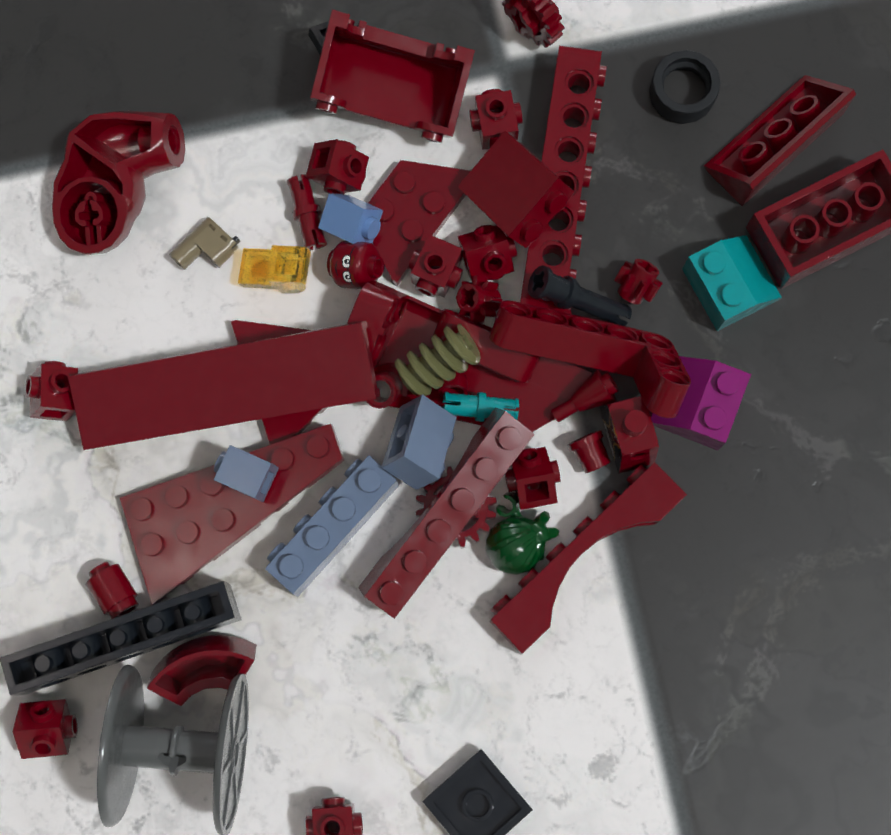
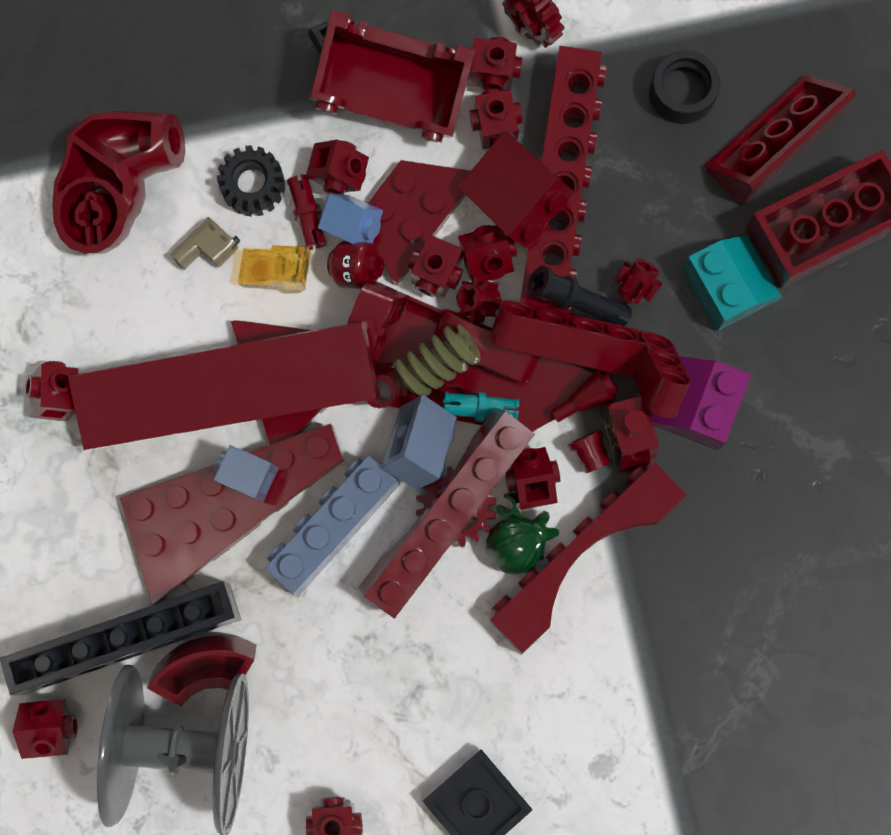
dark red brick [86,562,139,619] -> none
none -> black tyre [217,145,285,217]
none -> dark red brick [469,37,523,91]

